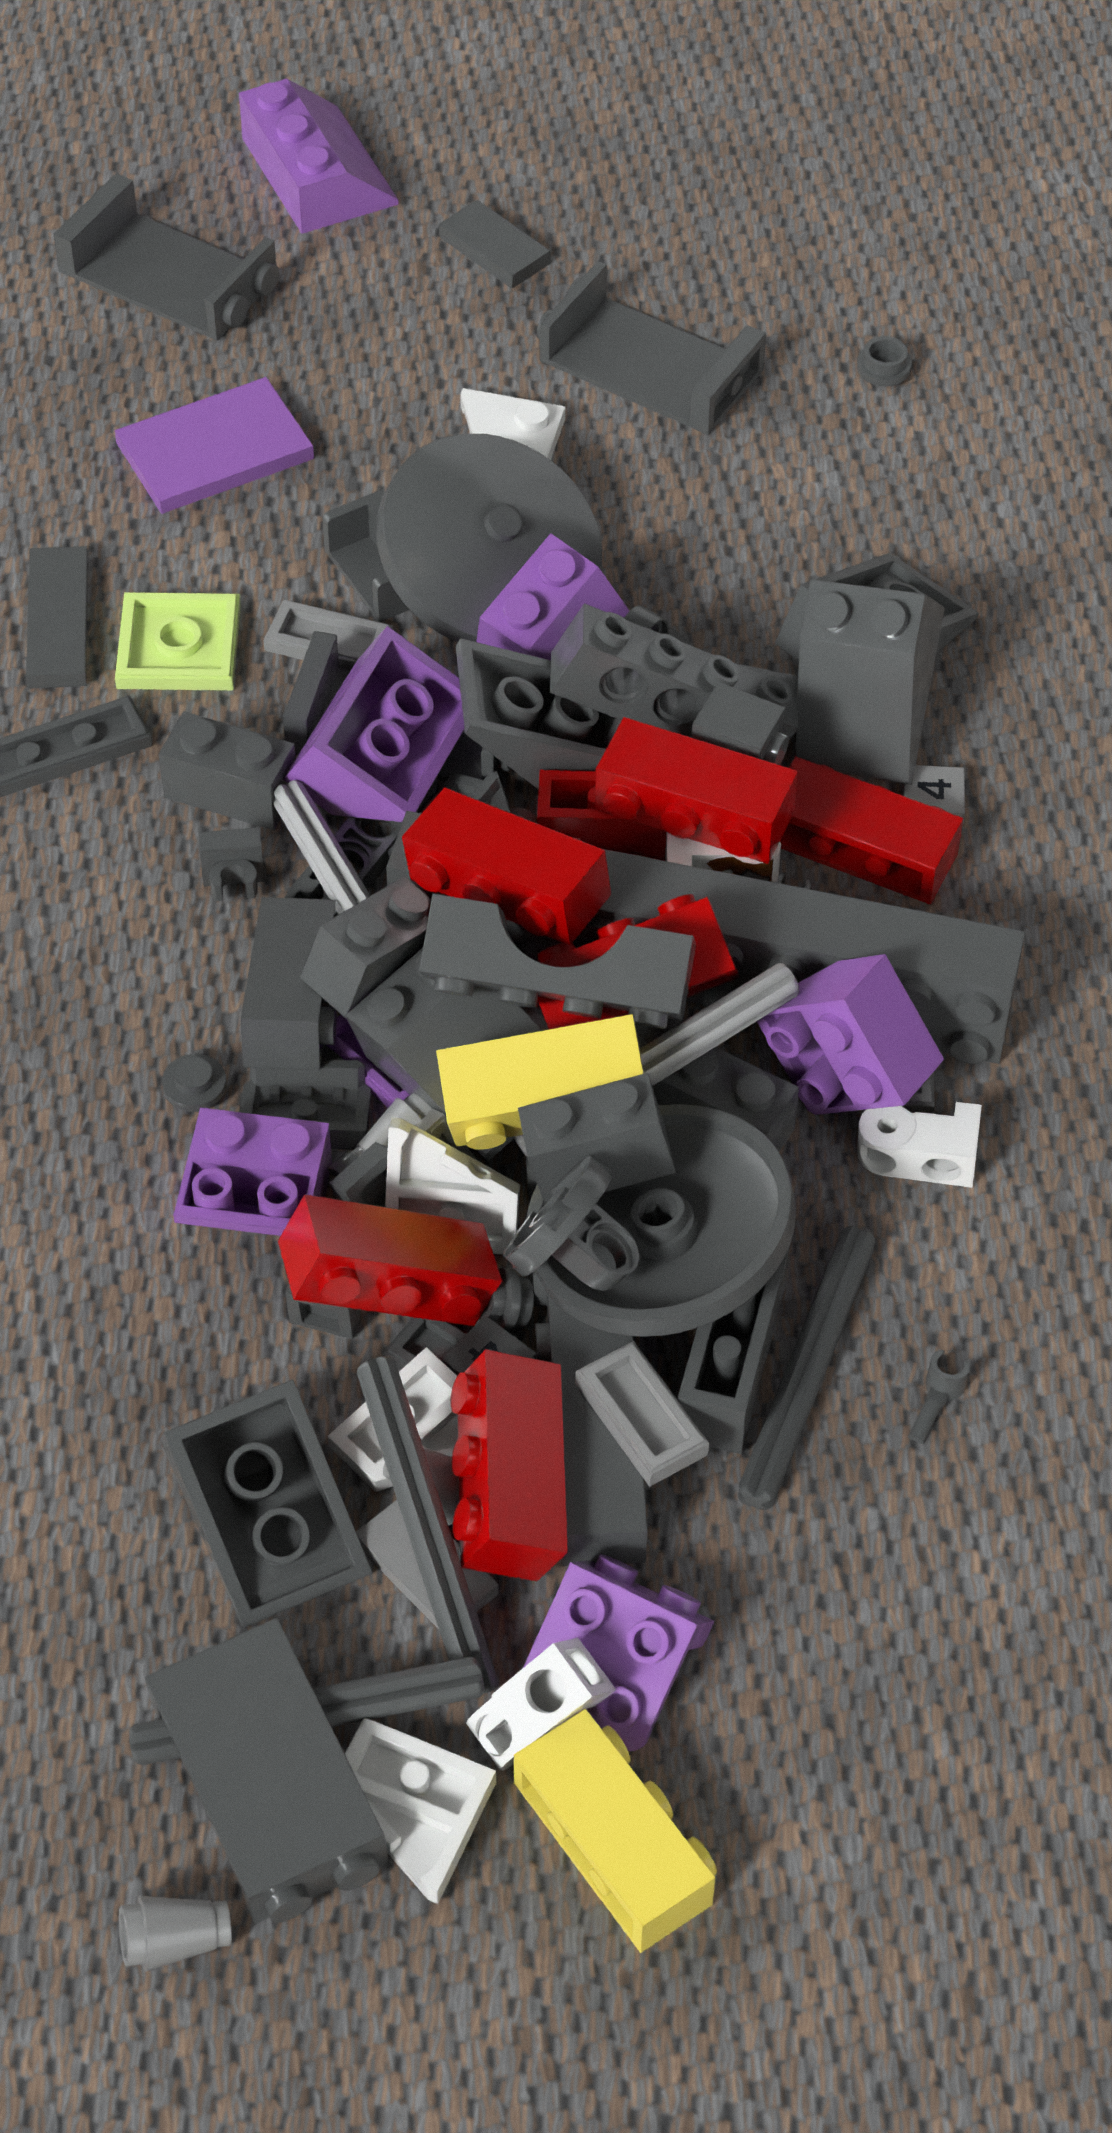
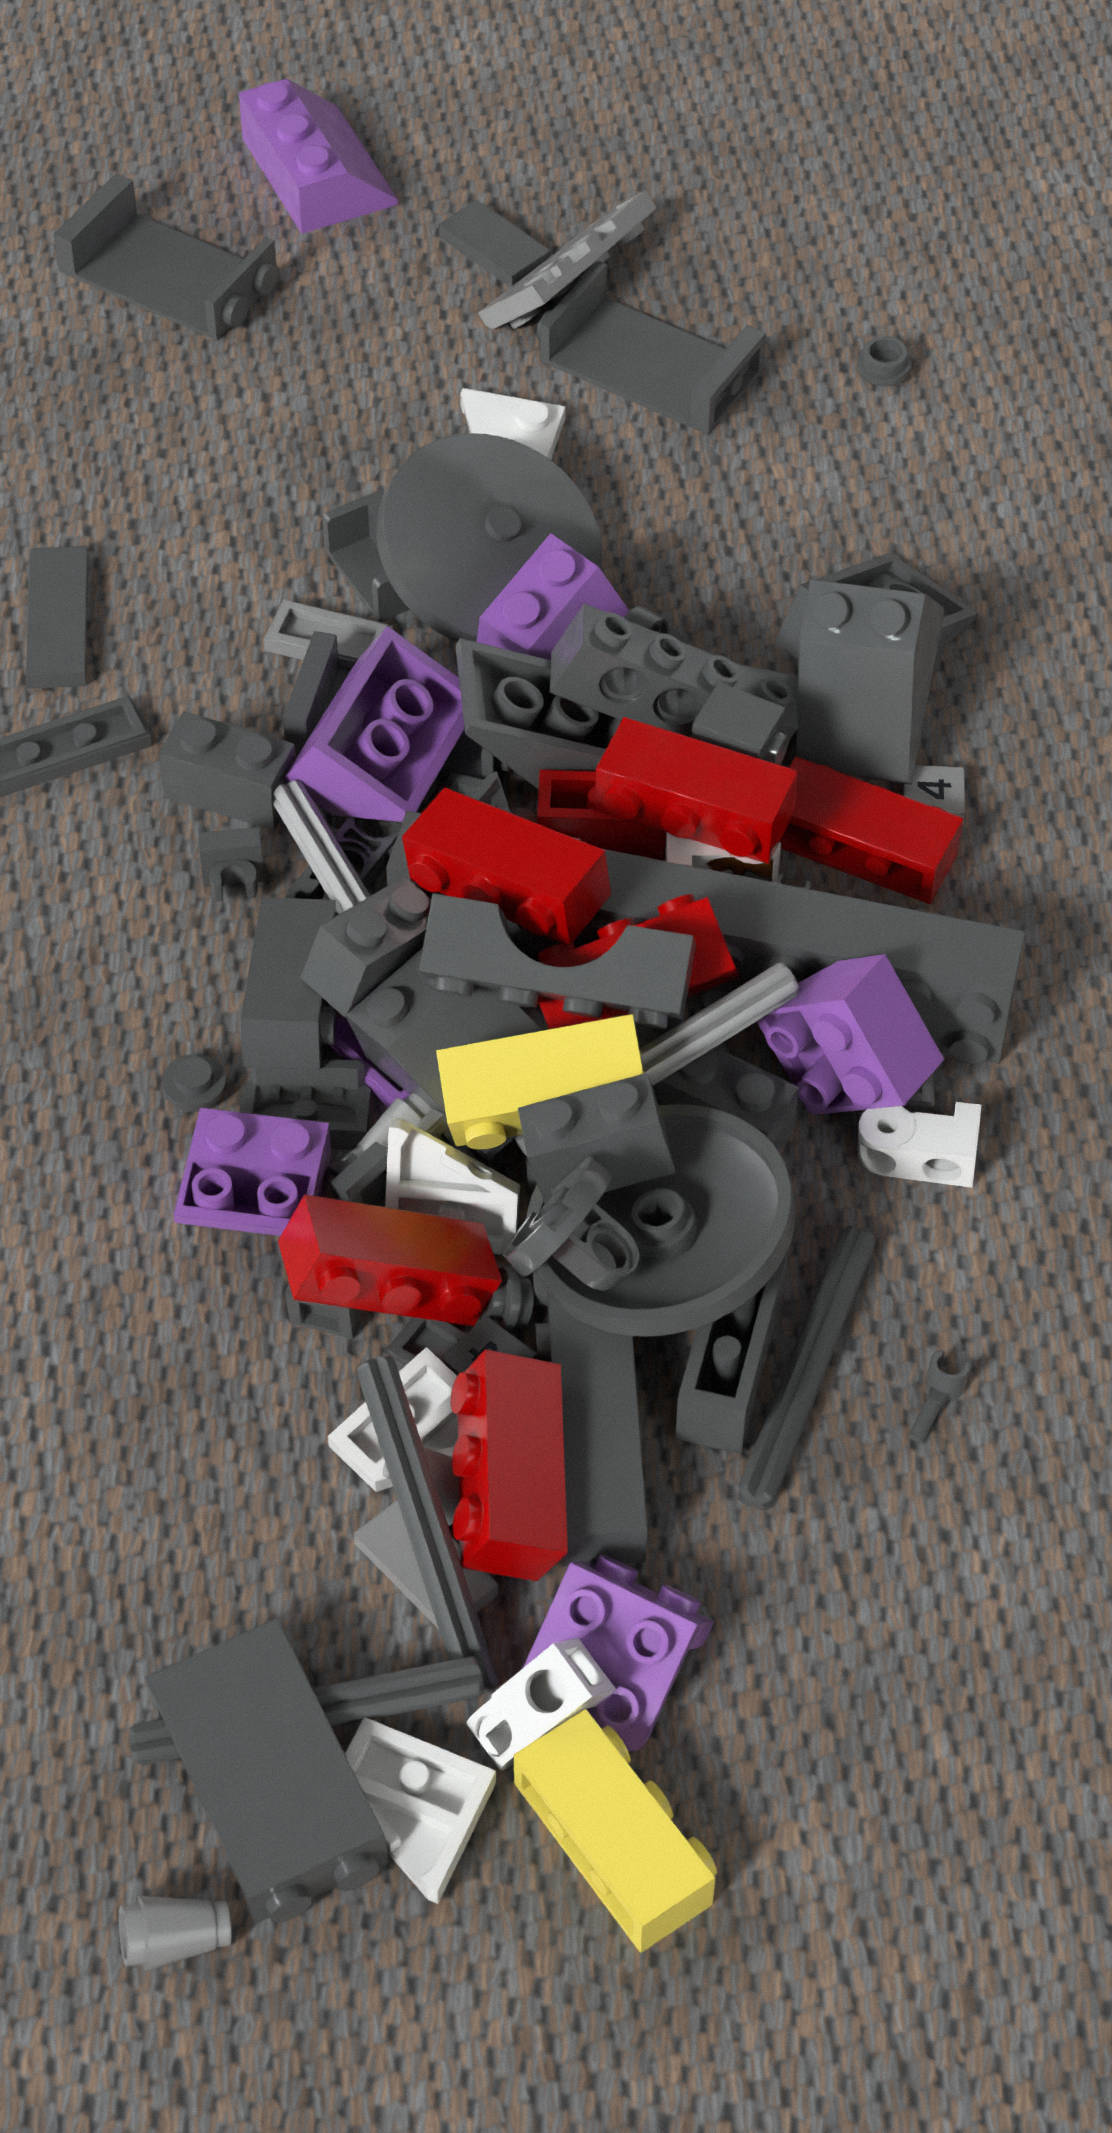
medium lavender tile [115,377,314,514] -> none
yellowish green tile [115,592,241,690] -> none
dark grey slope [160,1379,373,1629] -> none
light grey tile [575,1341,709,1487] -> none
none -> light grey wing [478,190,657,330]

